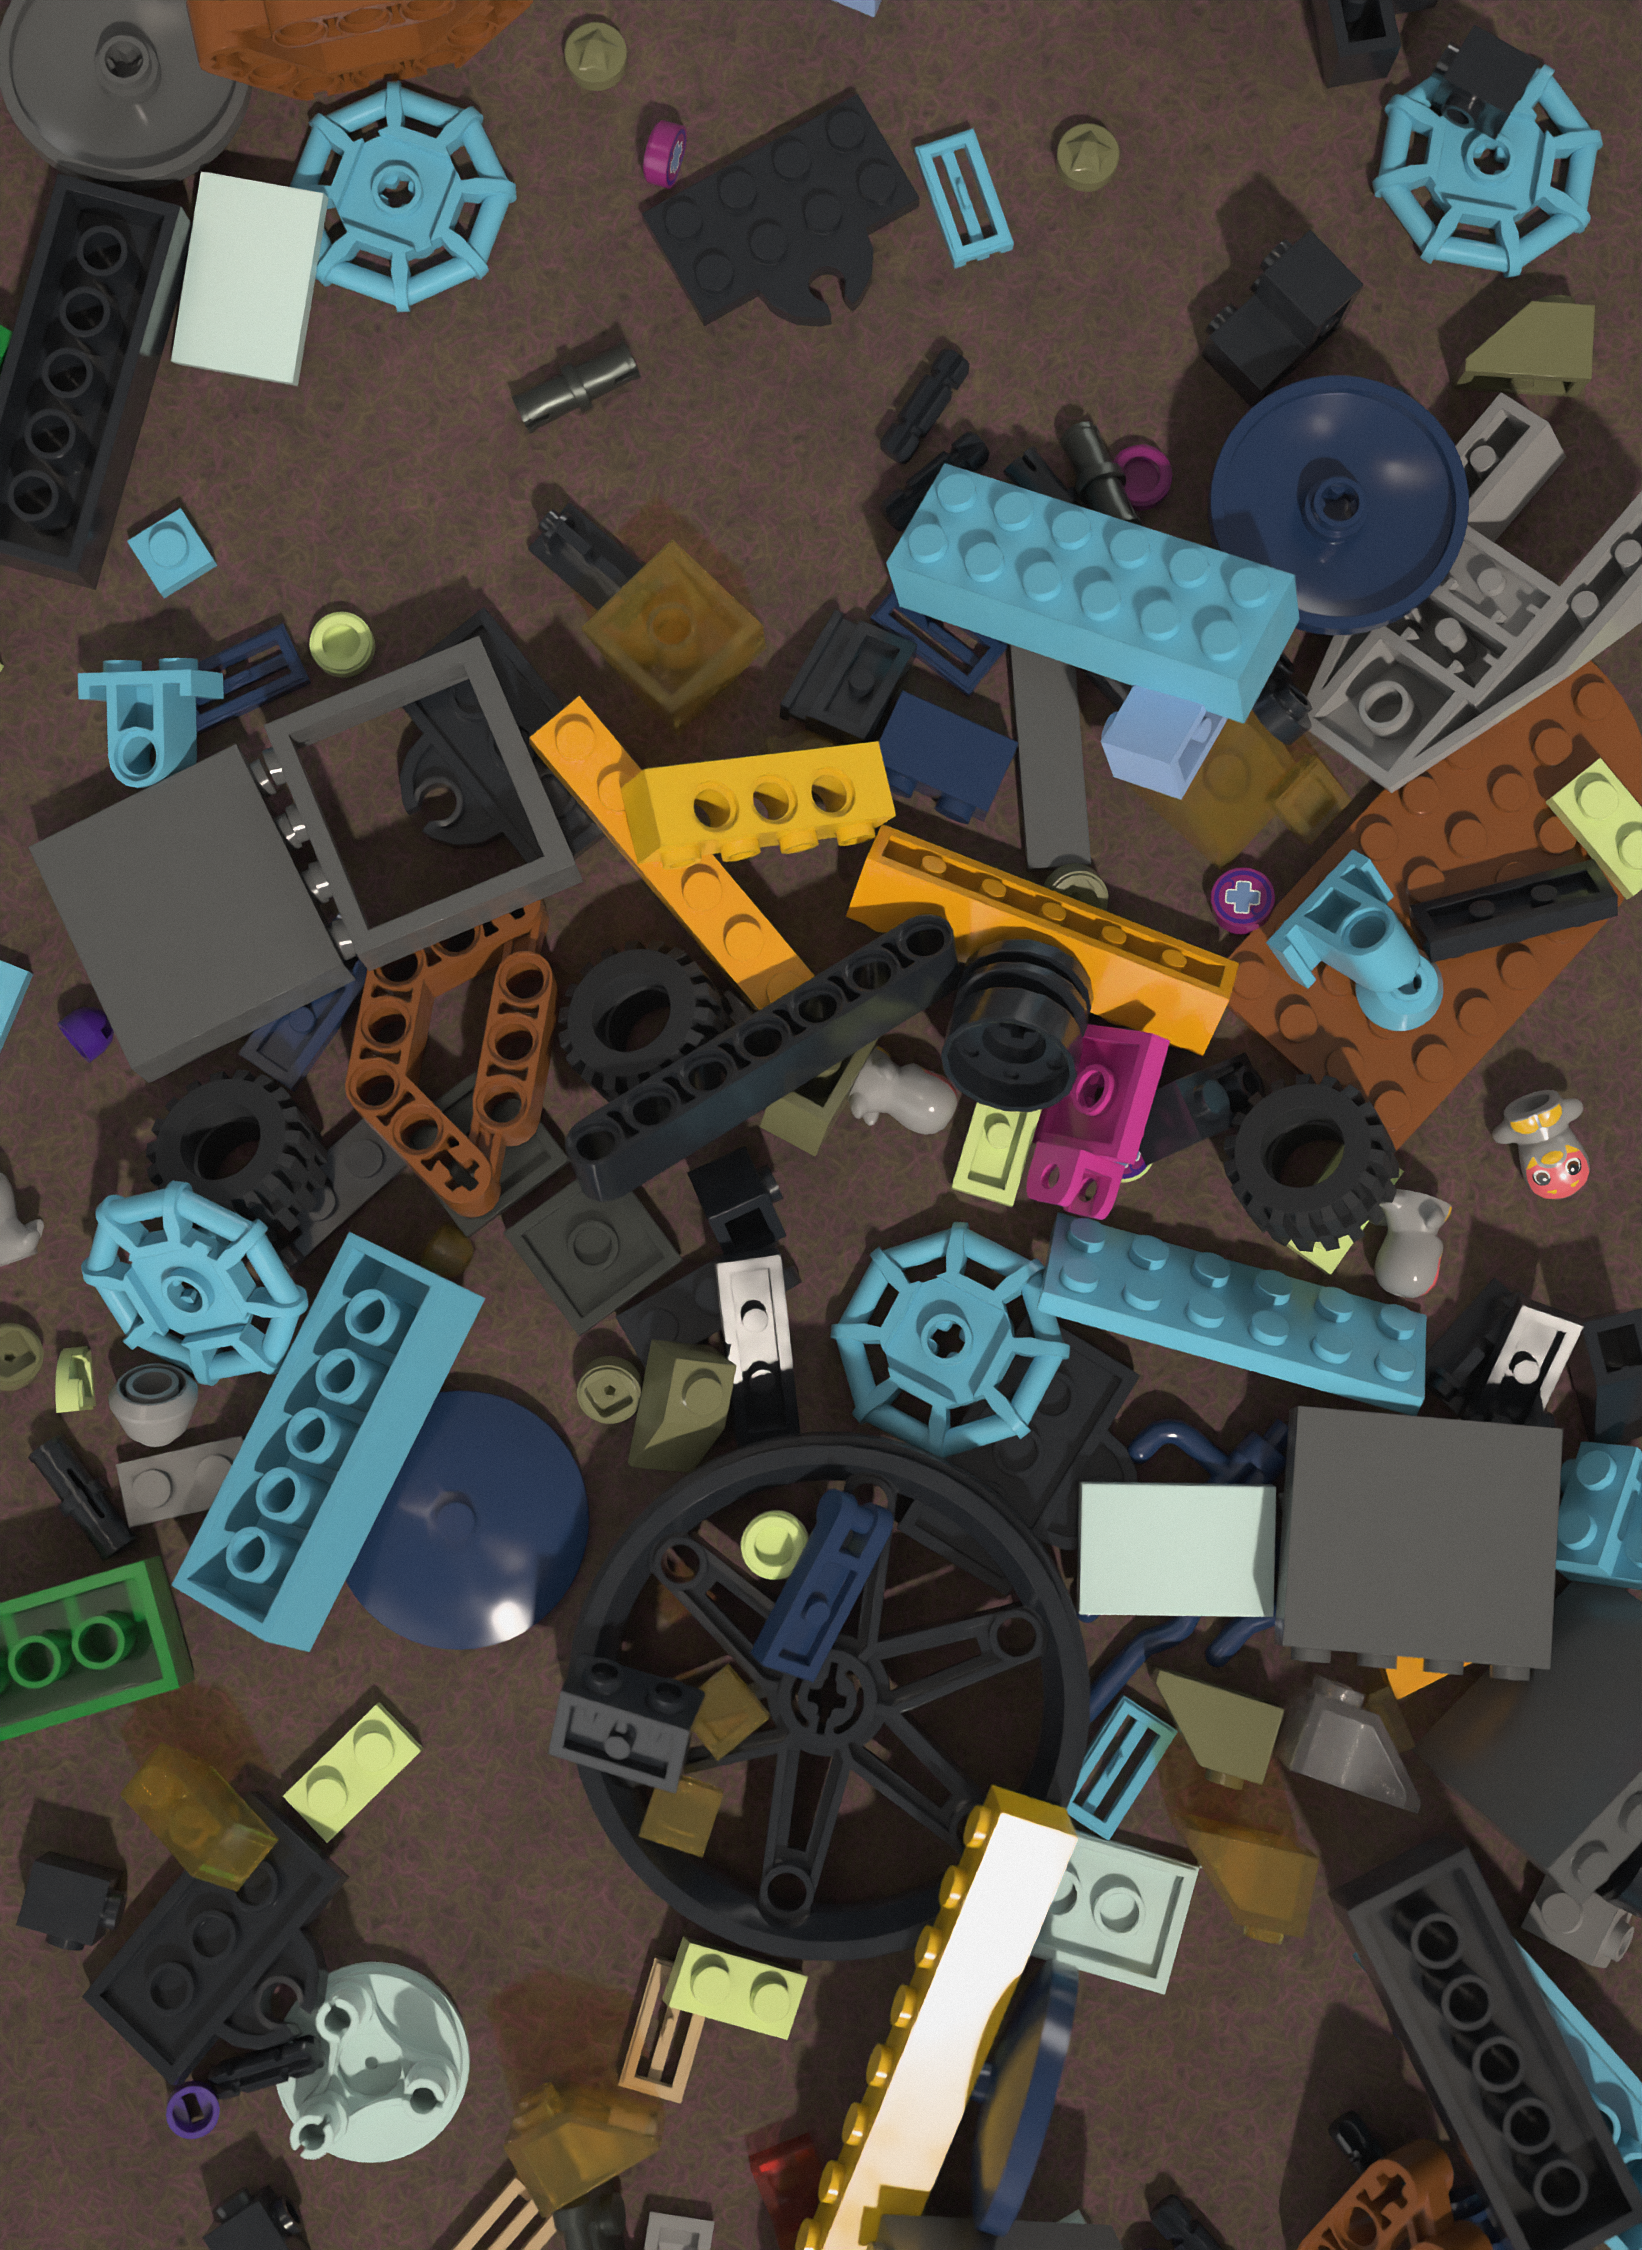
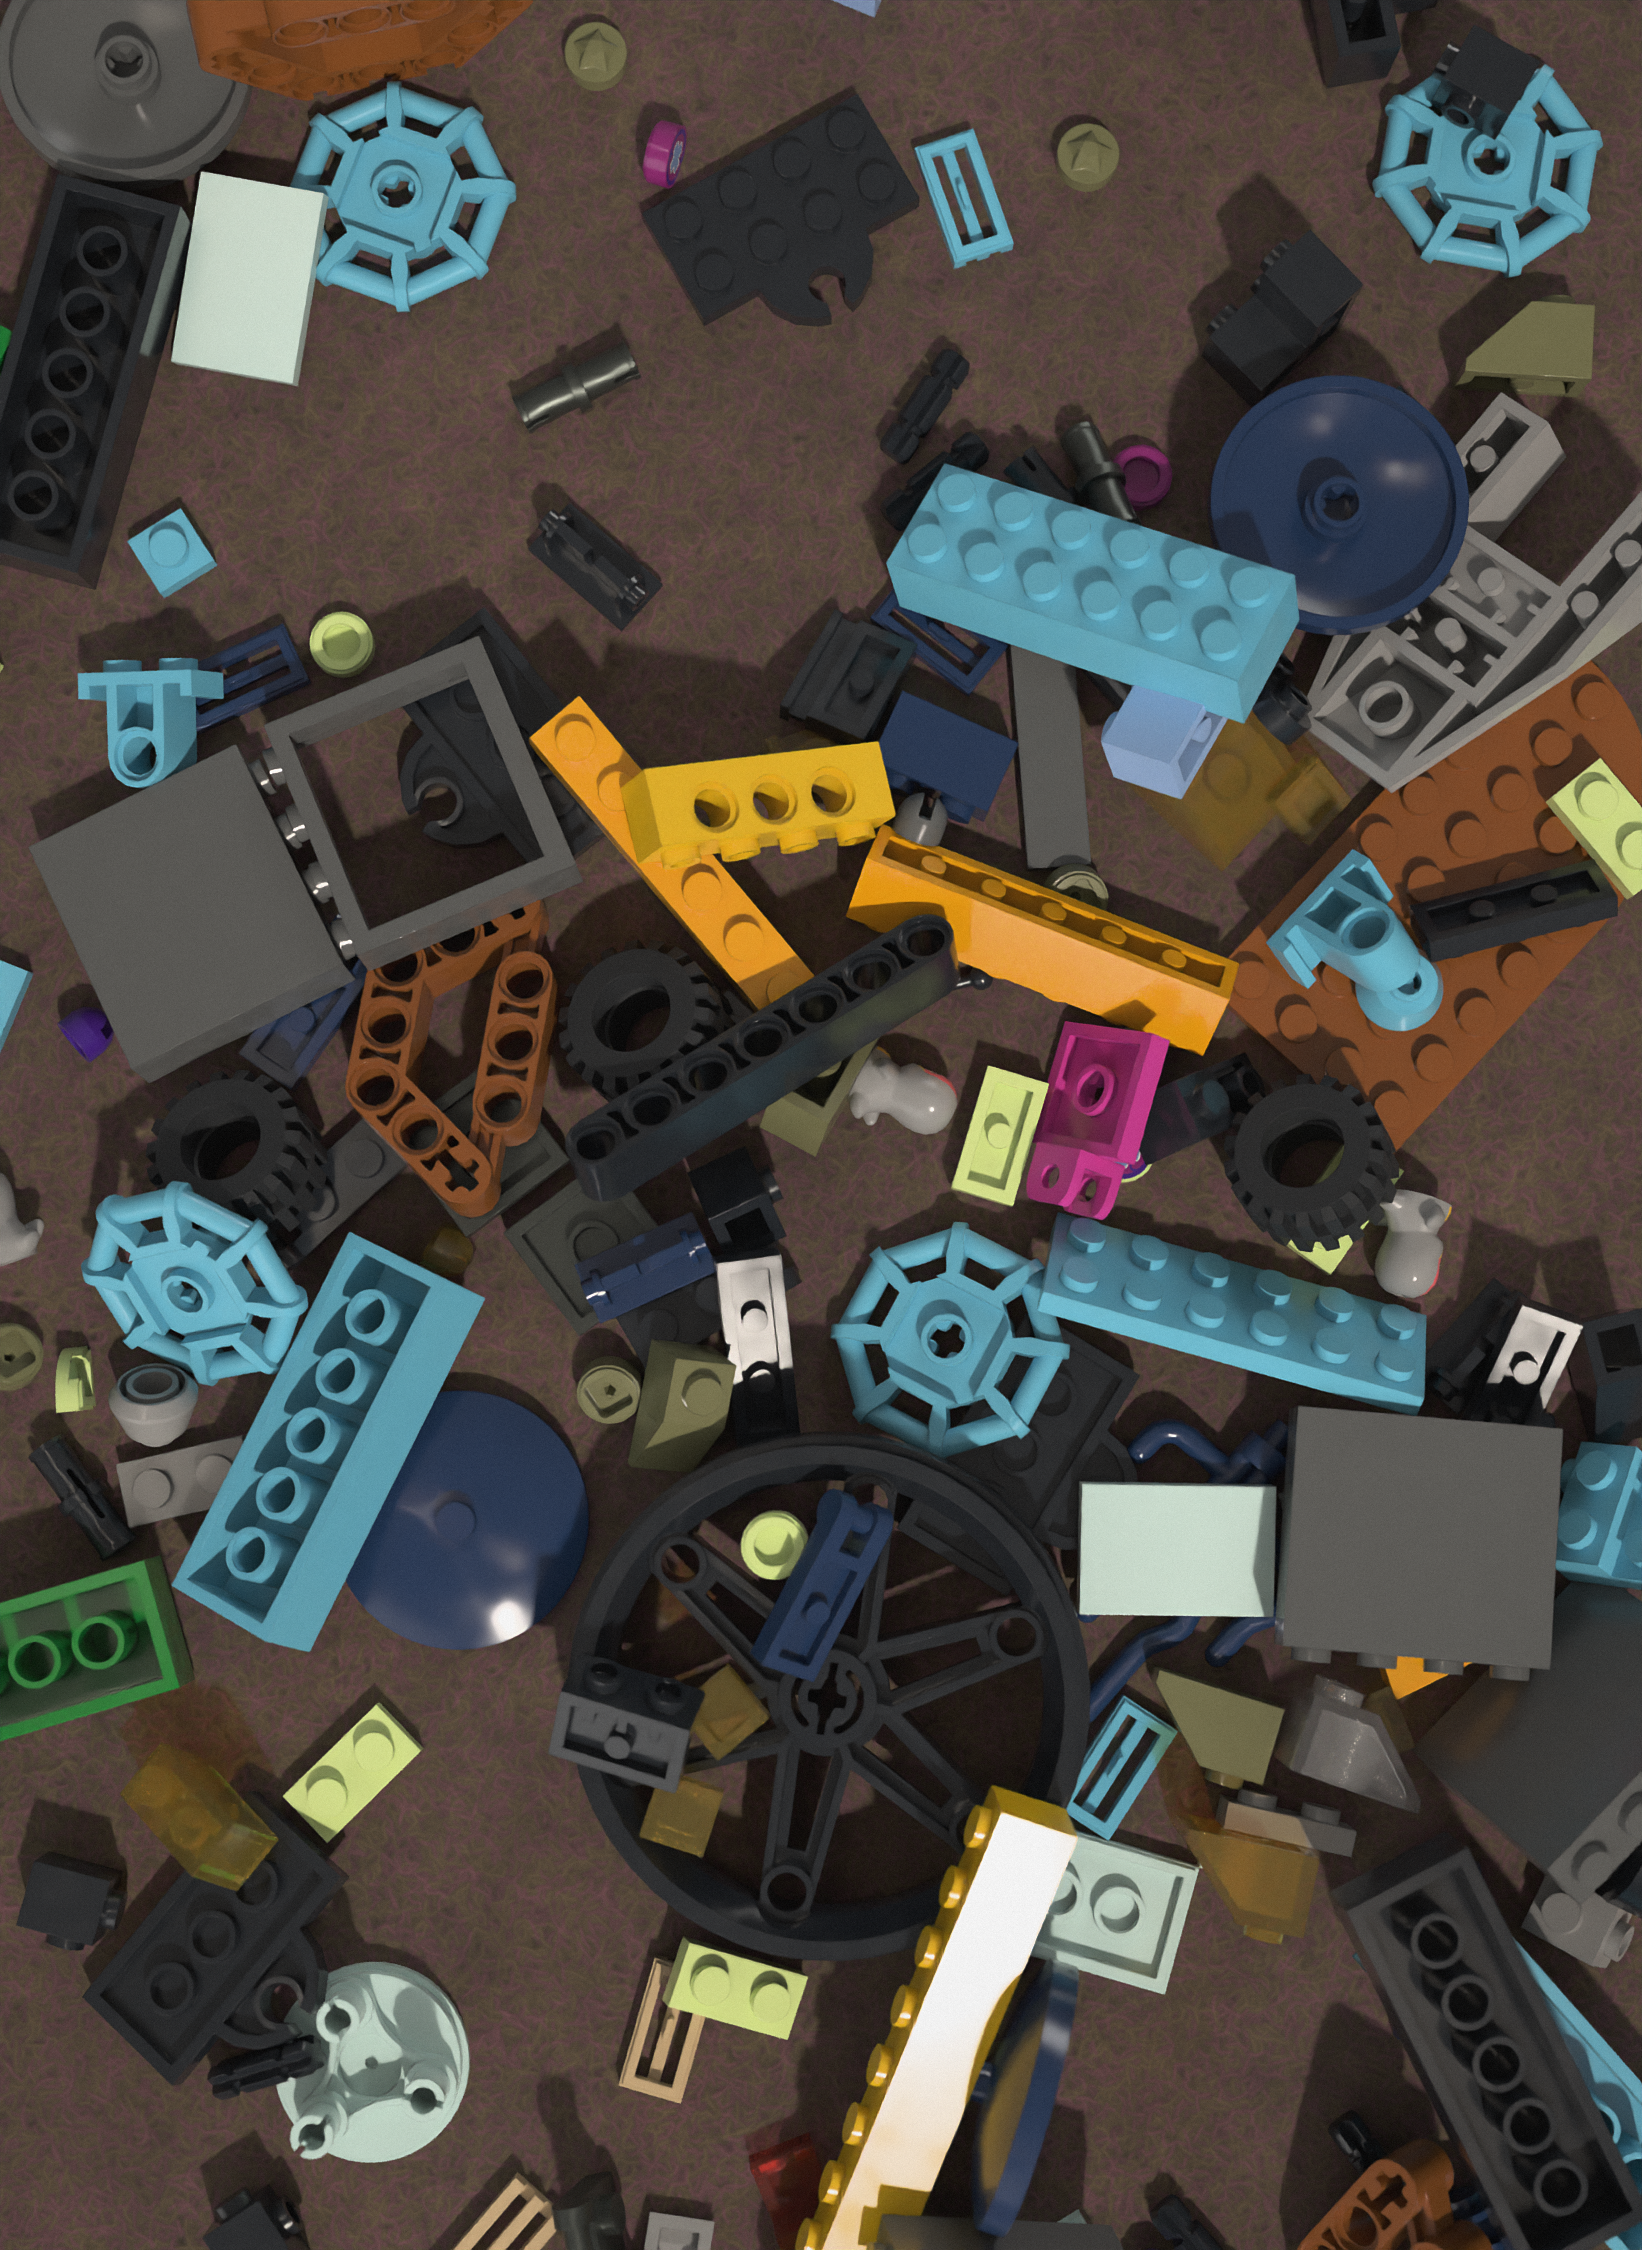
dark purple hinge [166,2080,220,2139] -> none
clear yellow slope [503,2081,666,2218] -> none
clear yellow slope [581,539,767,735] -> none
black wheel [941,939,1094,1112] -> none
tile [1211,868,1275,935] -> none
animal [1492,1090,1590,1199] -> none
none -> dark blue hinge [574,1212,715,1324]
none -> dark grey hinge [892,793,948,846]
none -> light grey plate [1215,1787,1357,1857]

